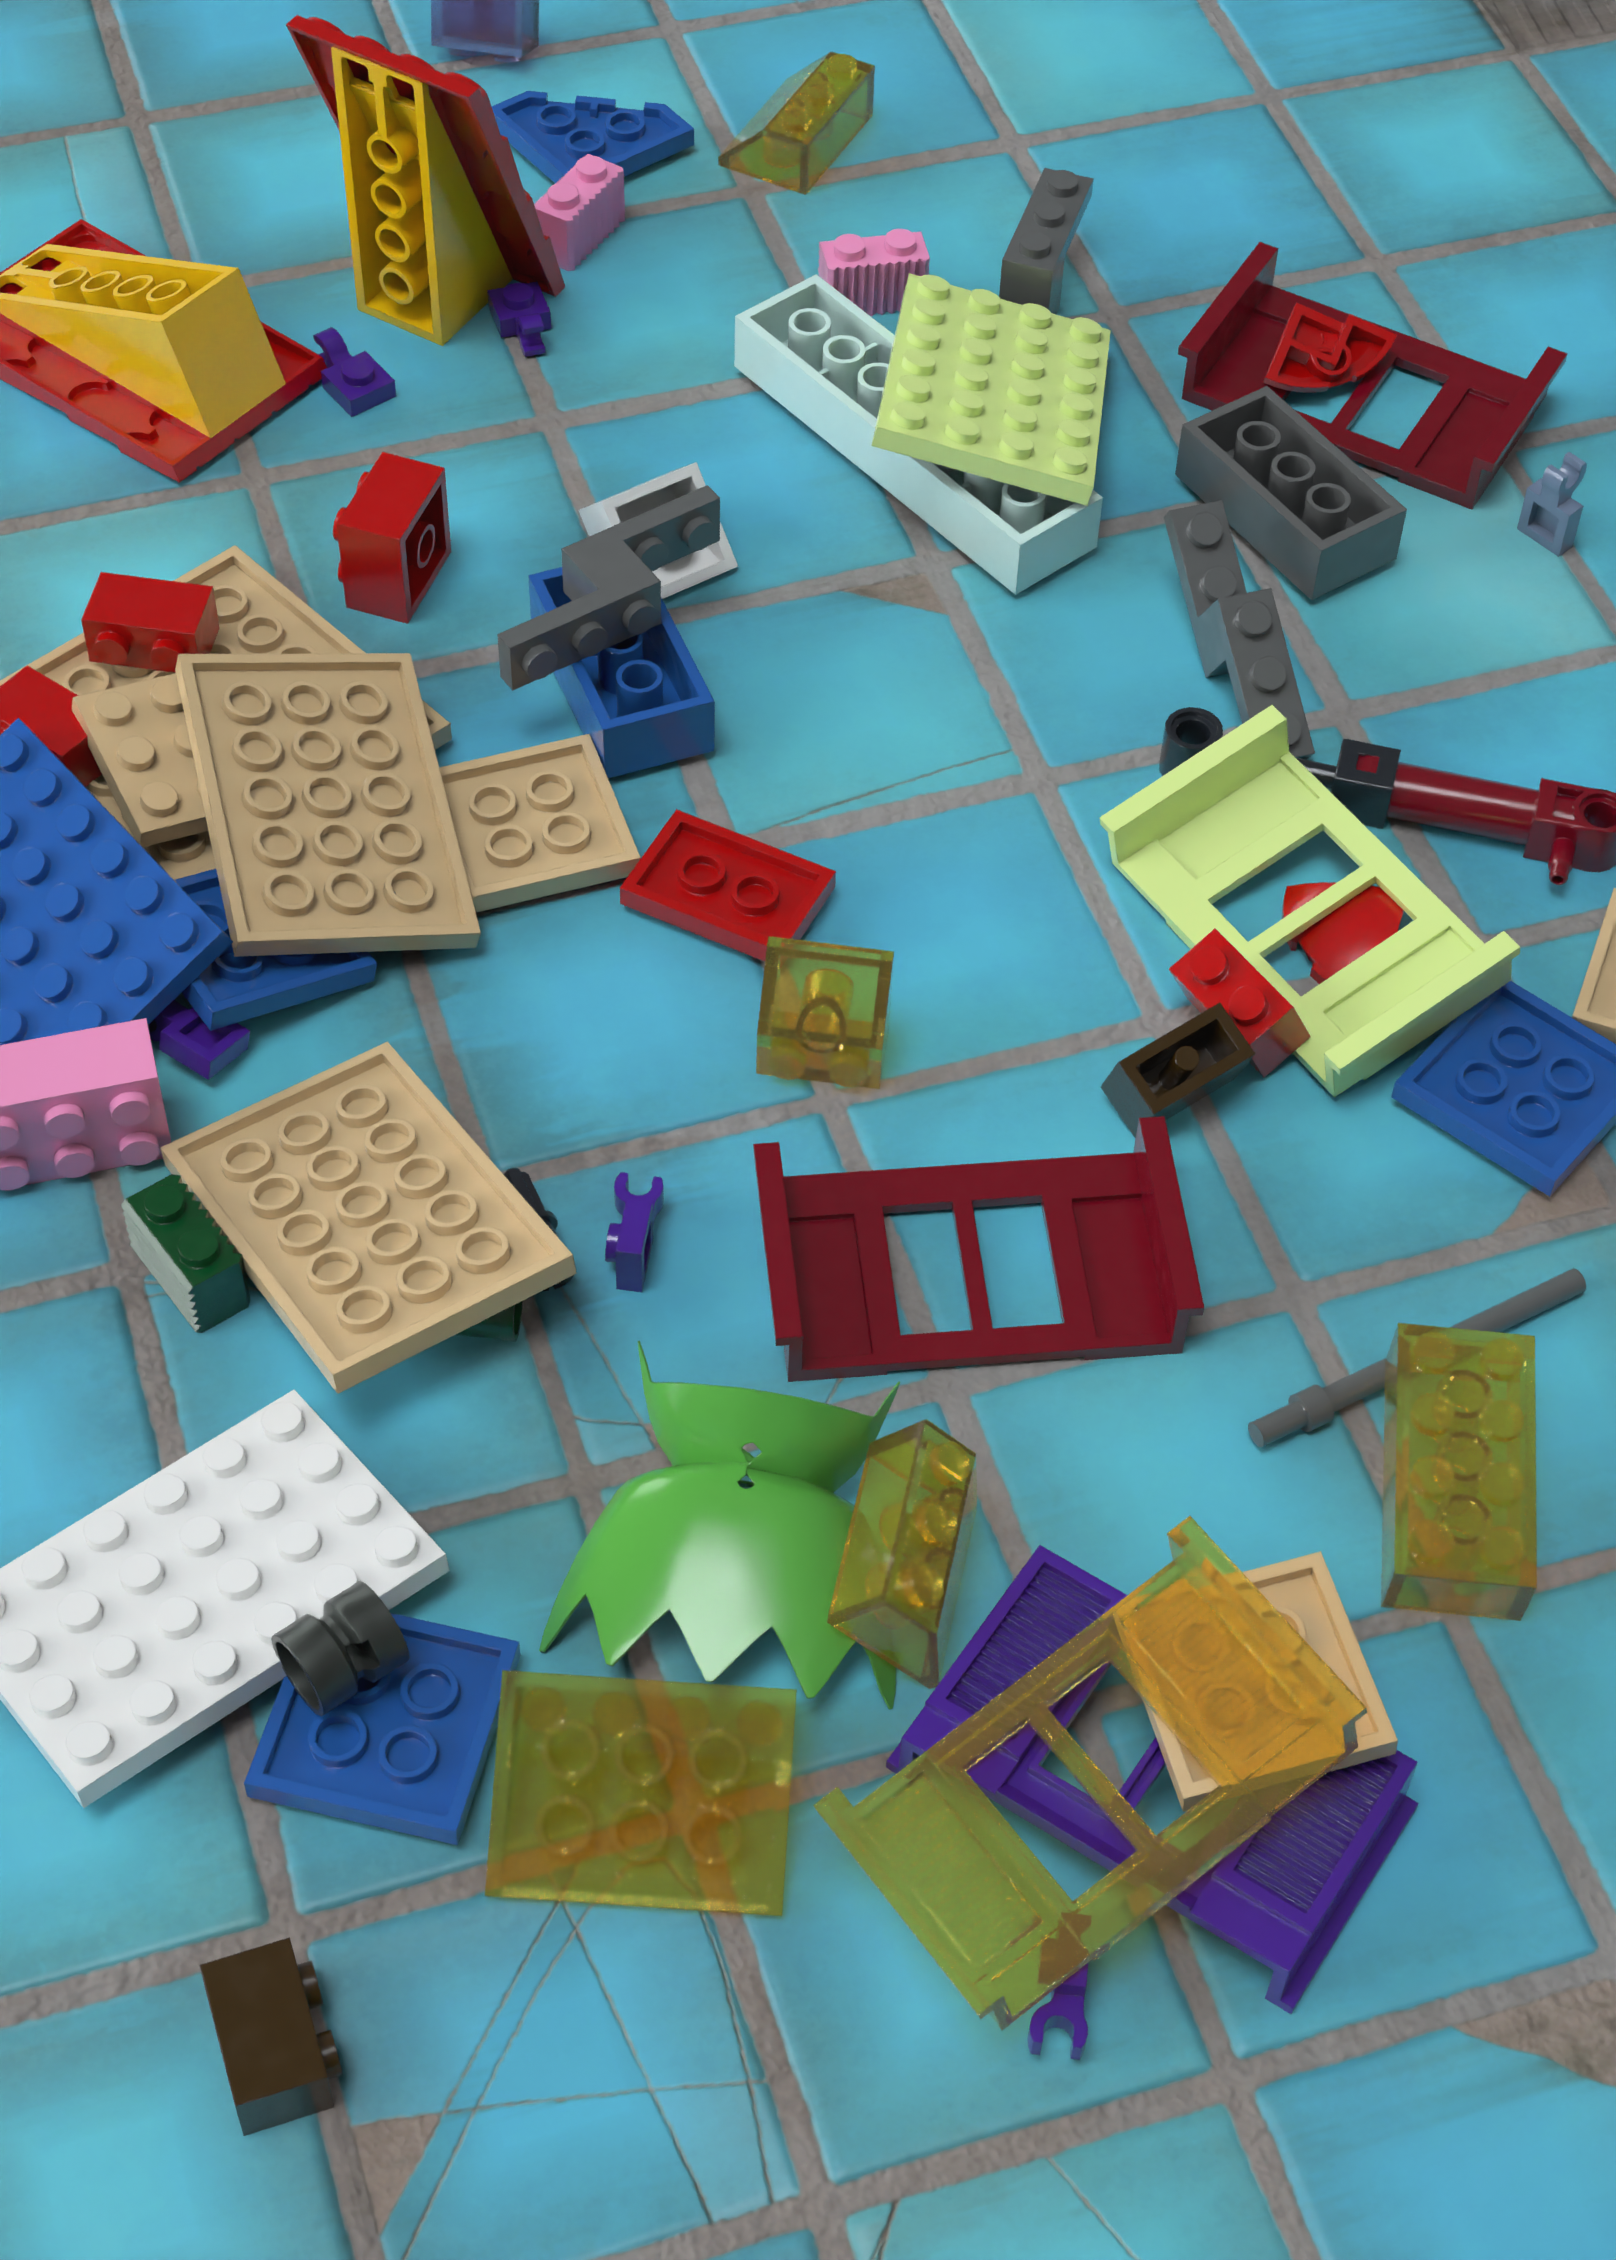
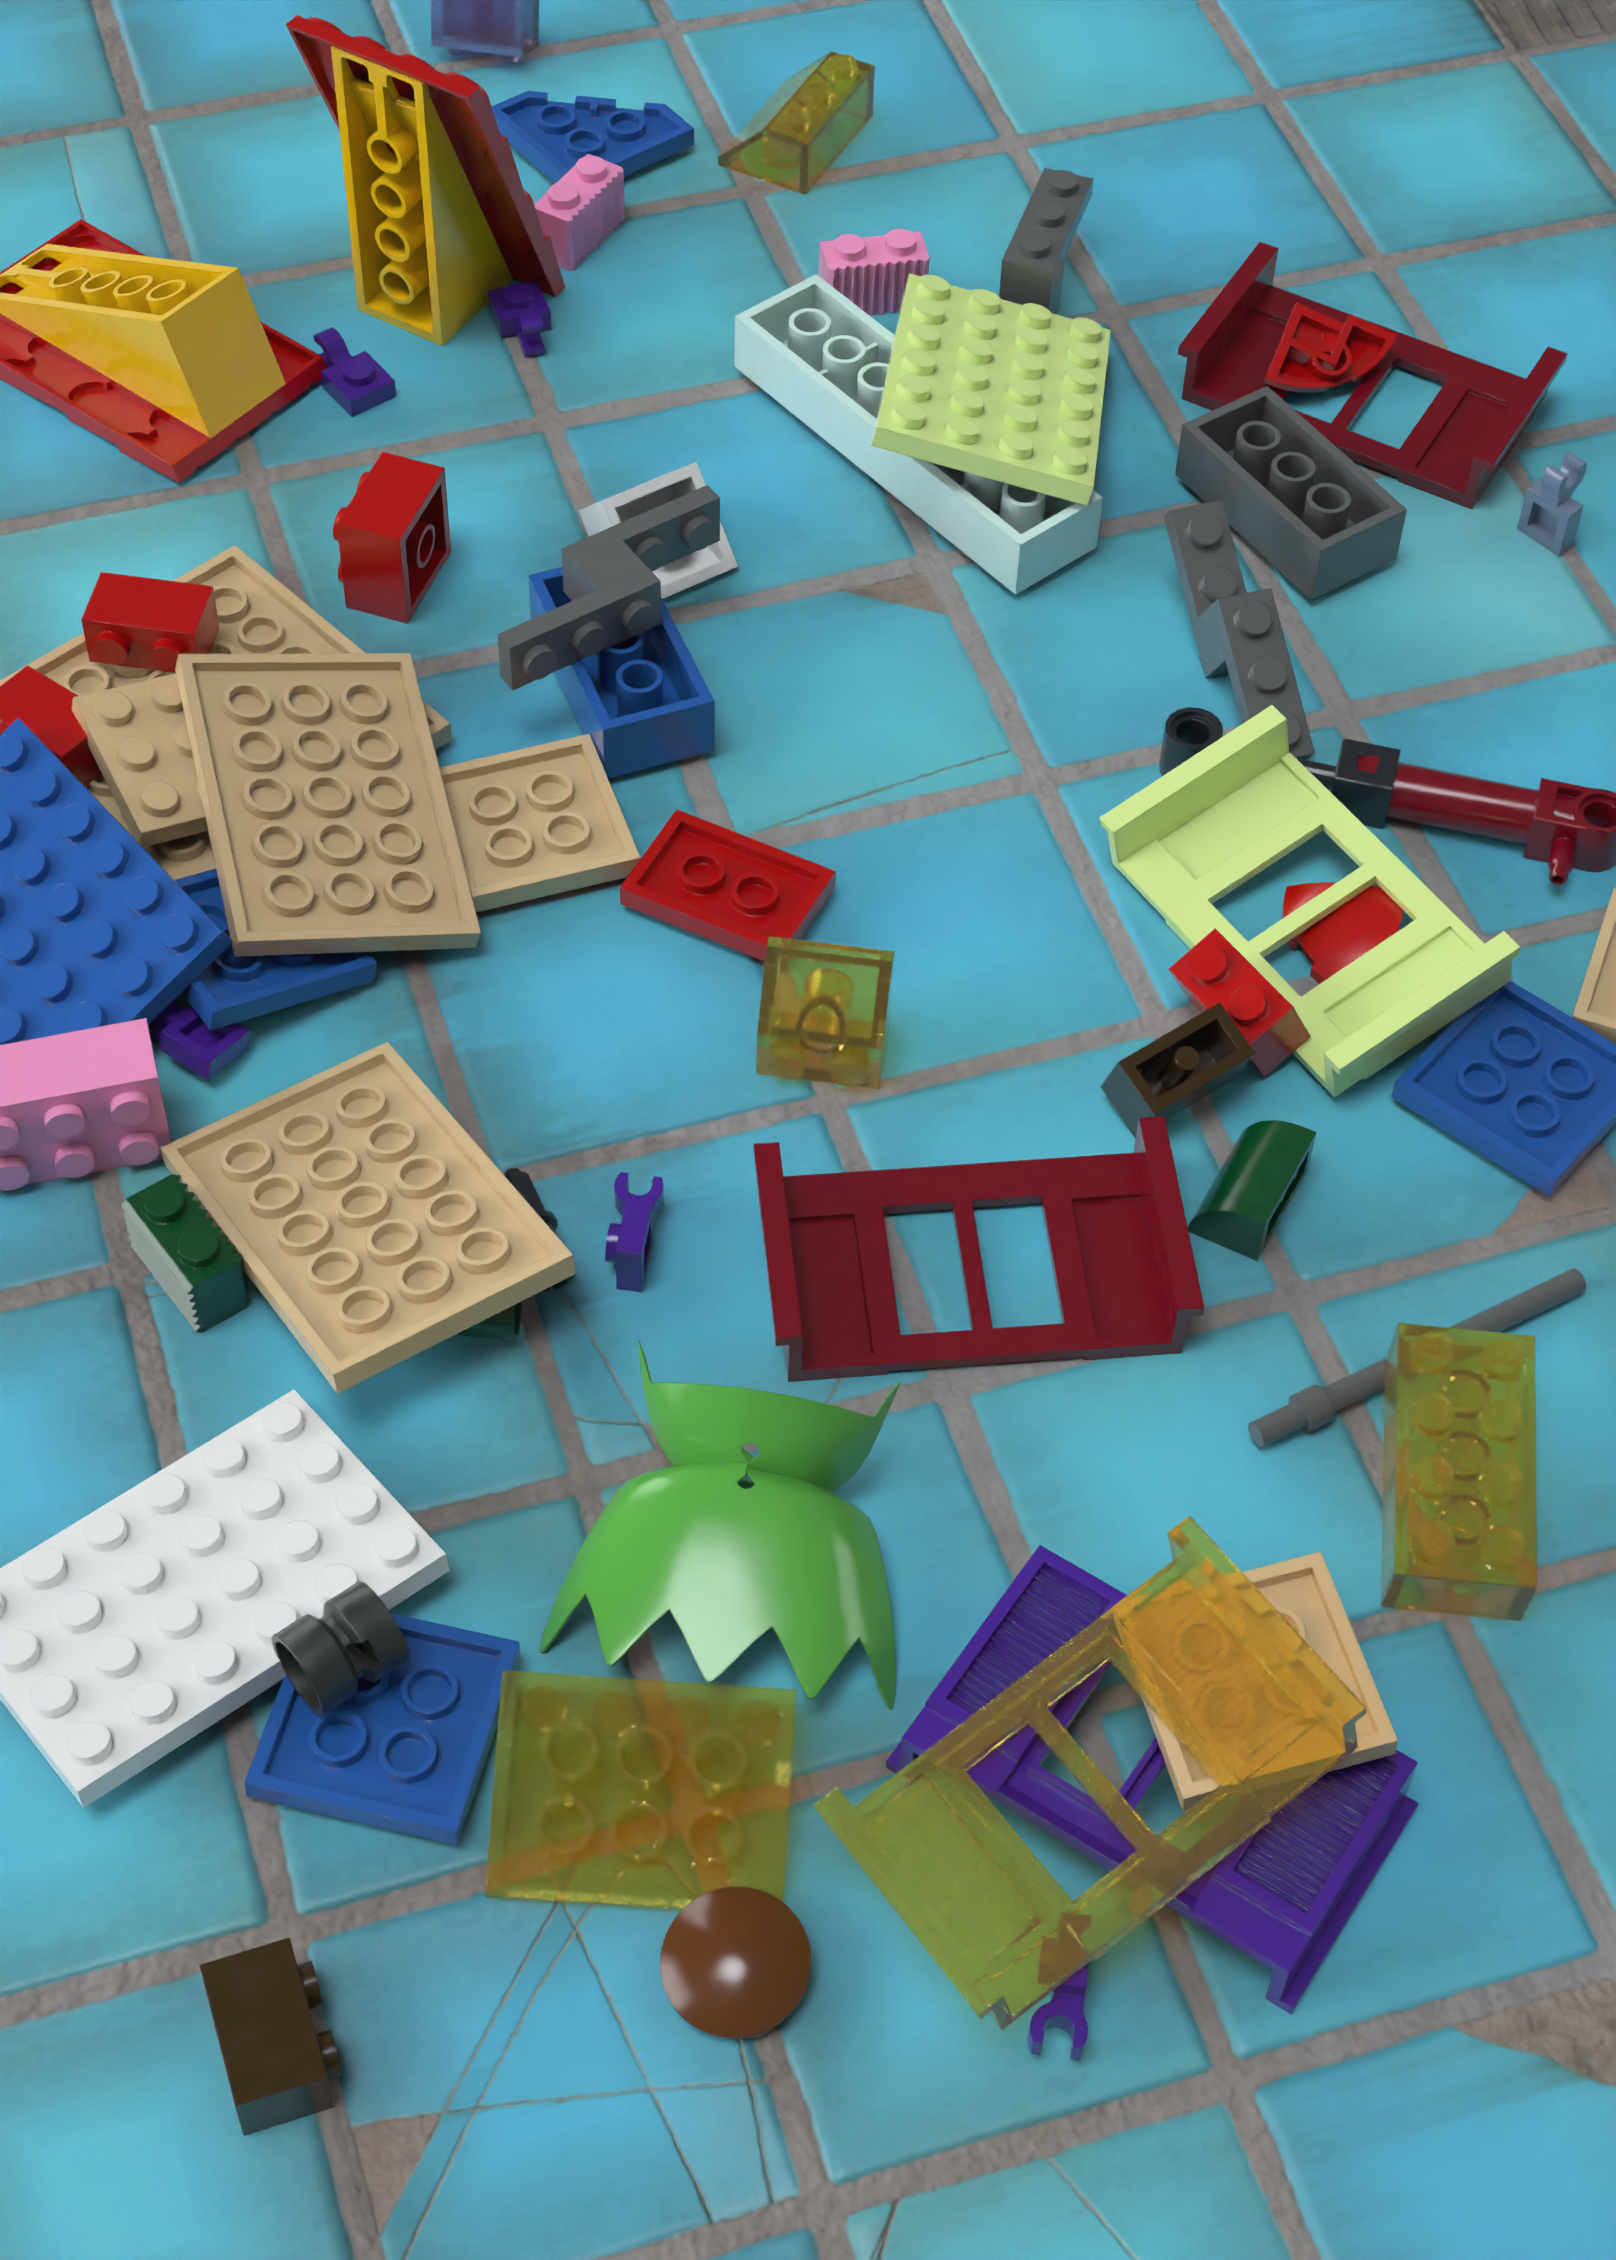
clear yellow slope [827,1419,977,1689] -> none
none -> reddish brown dish [660,1887,811,2040]
none -> dark green brick [1188,1120,1317,1261]

